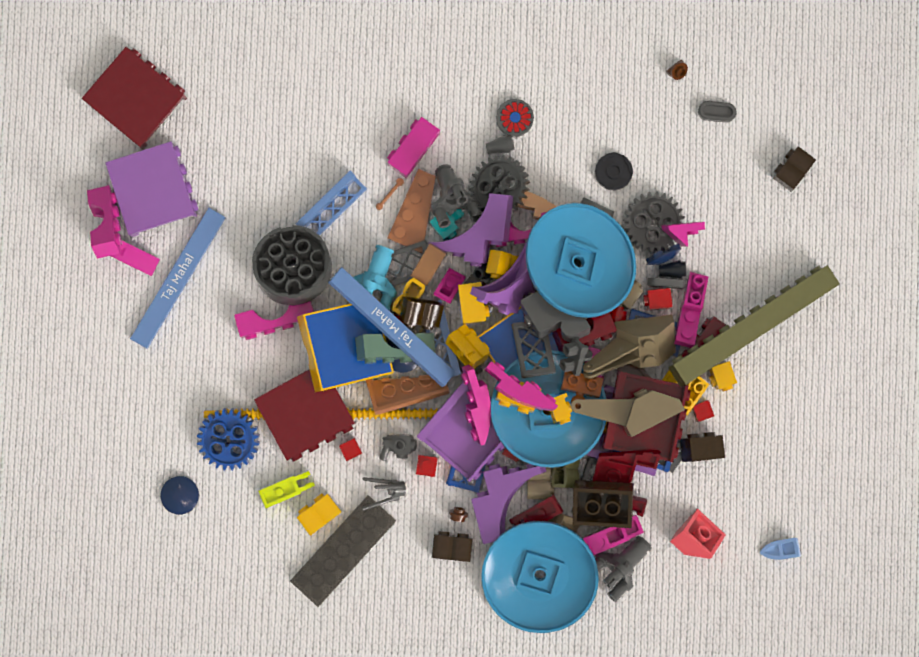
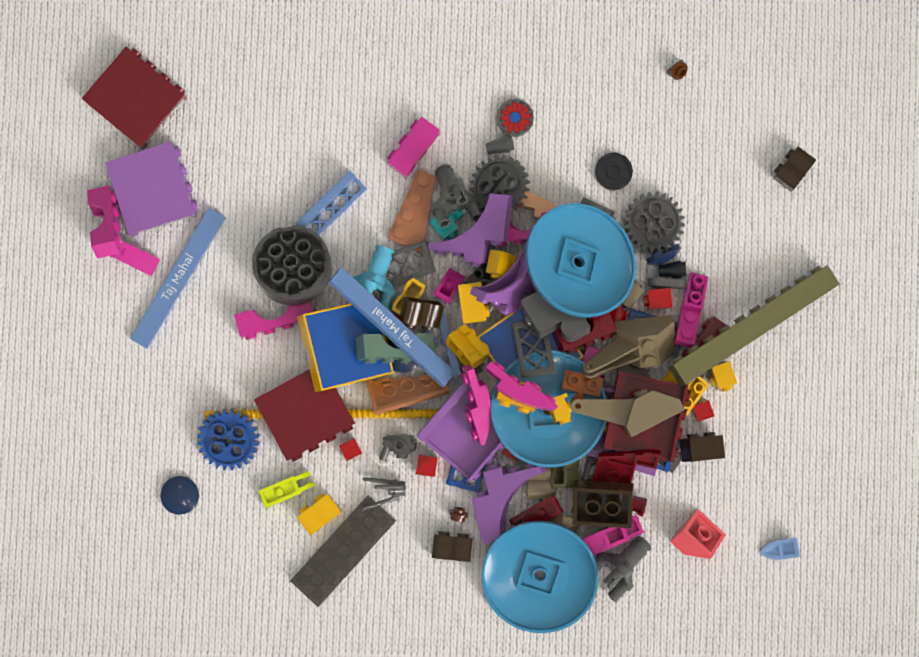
nougat hinge [376,178,404,210] -> none
medium nougat tile [411,243,447,286] -> none
dark grey hips [559,337,593,376] -> none
dark pink slope [661,222,705,247] -> none
dark grey tile [698,101,737,123] -> none

